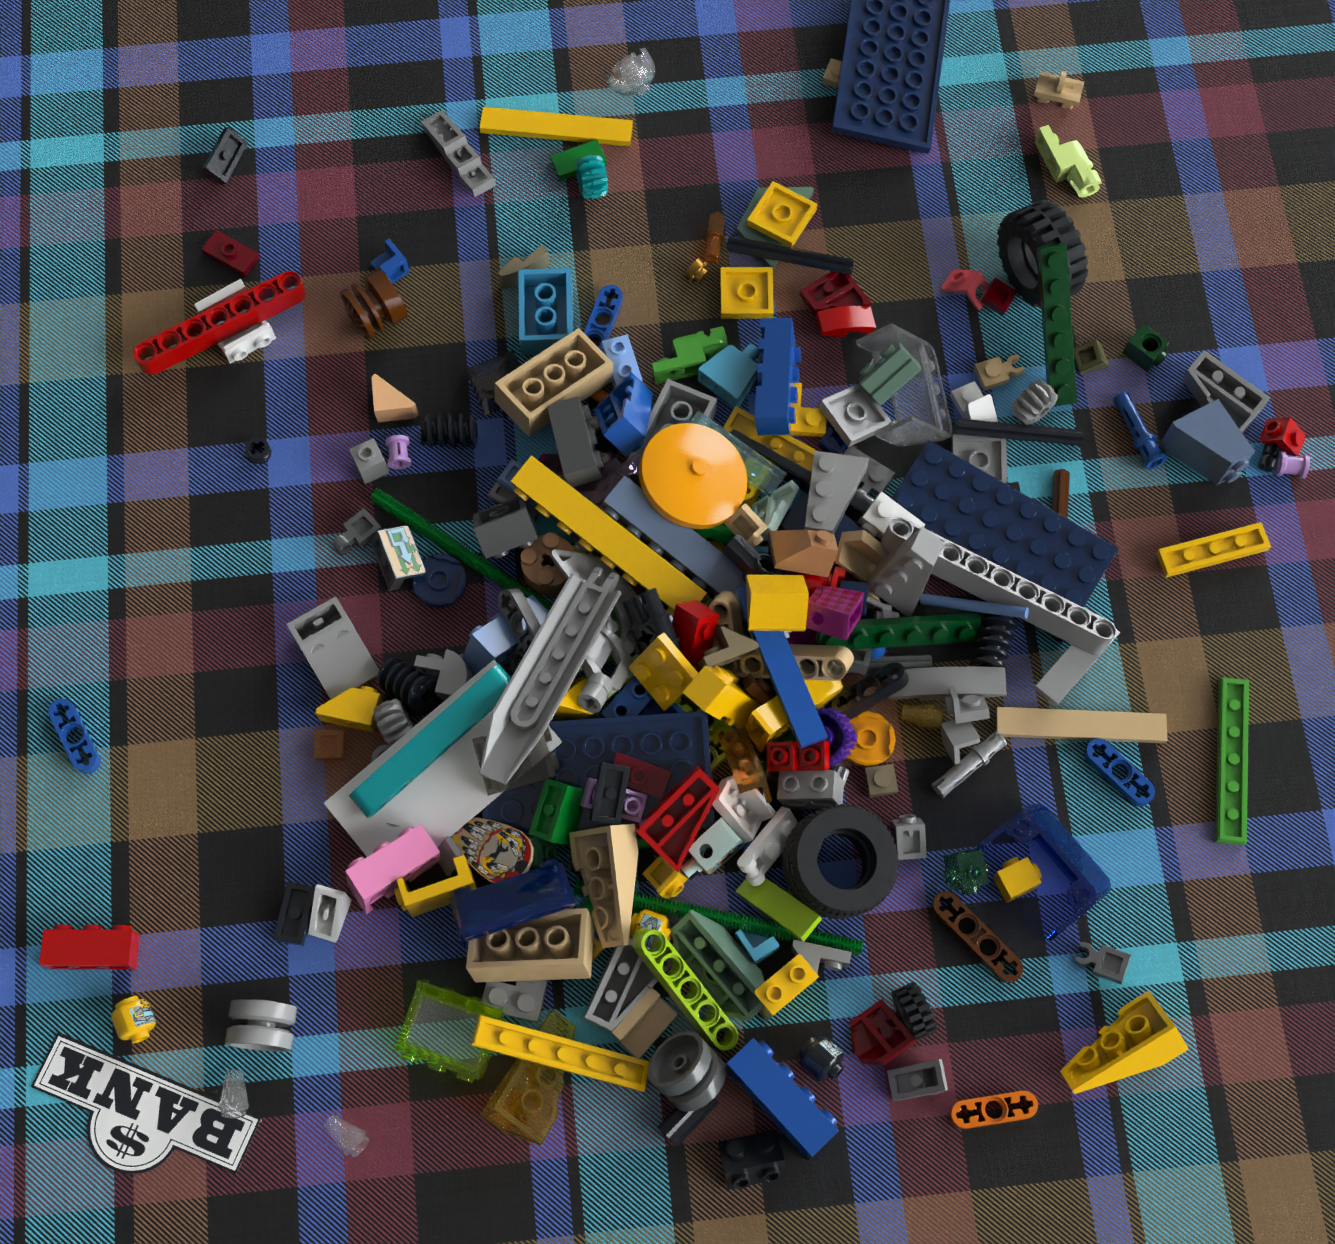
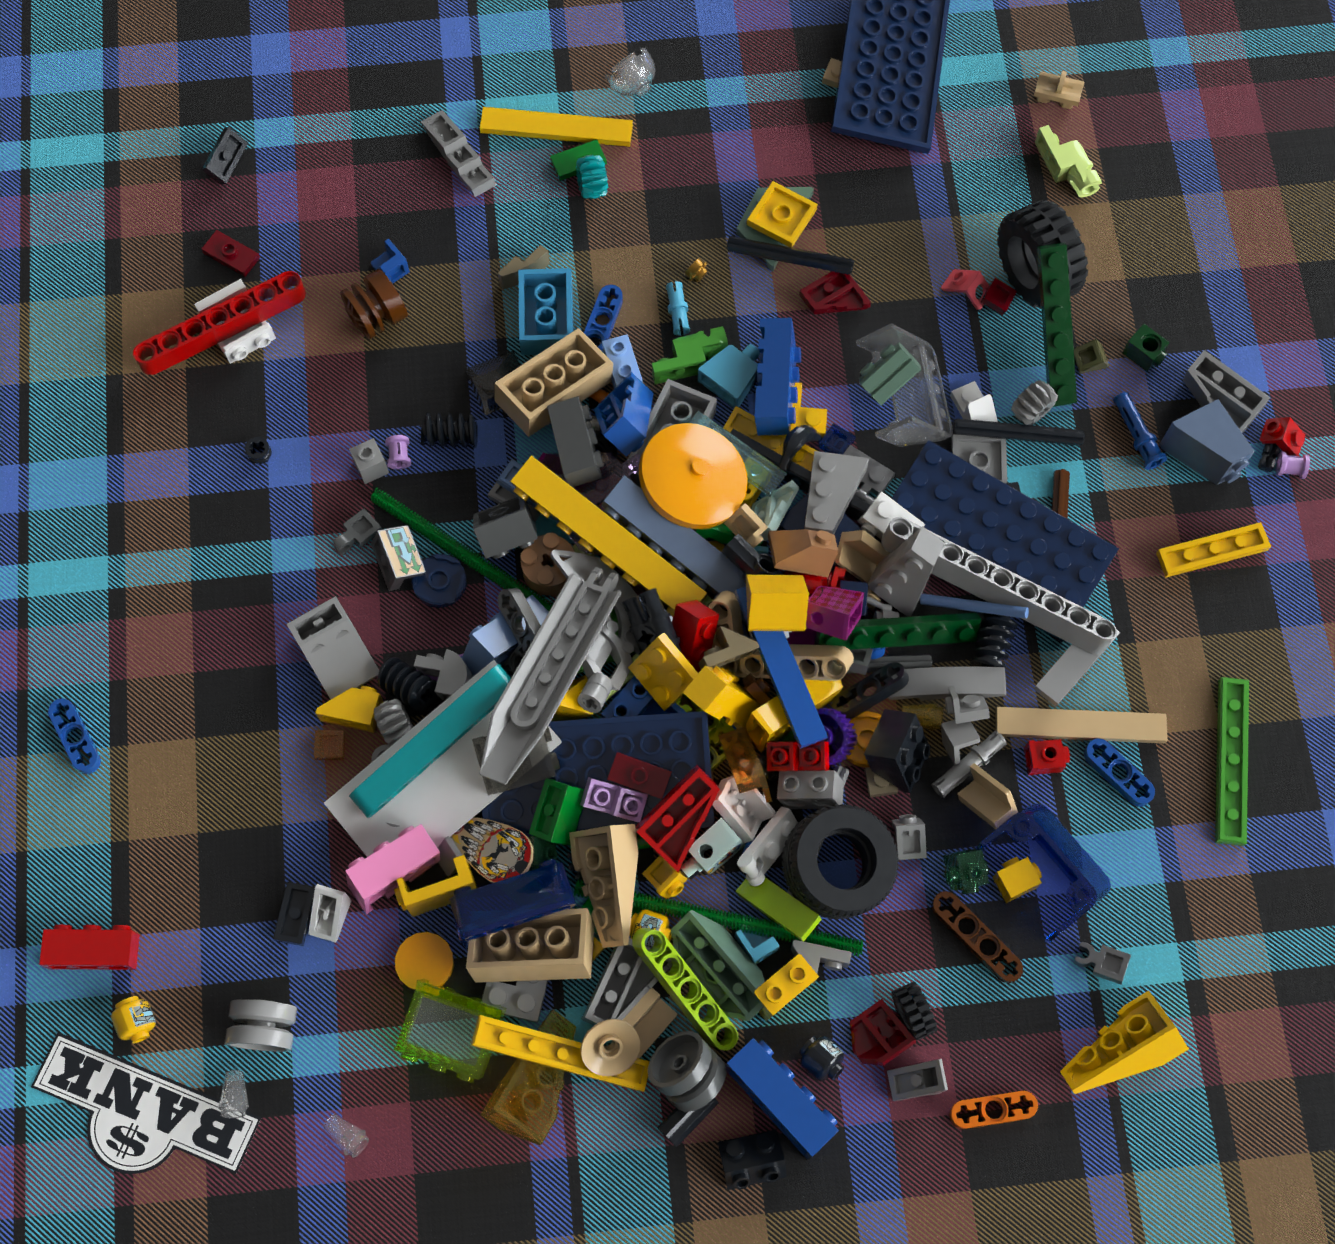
light nougat slope [372,374,419,423] -> none
black plate [589,762,630,825] -> none
clear orange axle [704,211,725,263] -> none
yellow plate [720,267,774,319] -> none
red slope [816,306,876,338] -> none
light grey tile [818,383,893,447] -> none
tan plate [974,355,1025,391] -> none
none -> light orange tile [395,932,454,992]
none -> tan dish [581,1019,640,1076]
none -> medium azure pin [666,281,690,336]
none -> black piece [778,425,823,471]
none -> black slope [864,709,931,793]
none -> tan panel [957,763,1018,830]
none -> red brick [1024,739,1070,775]

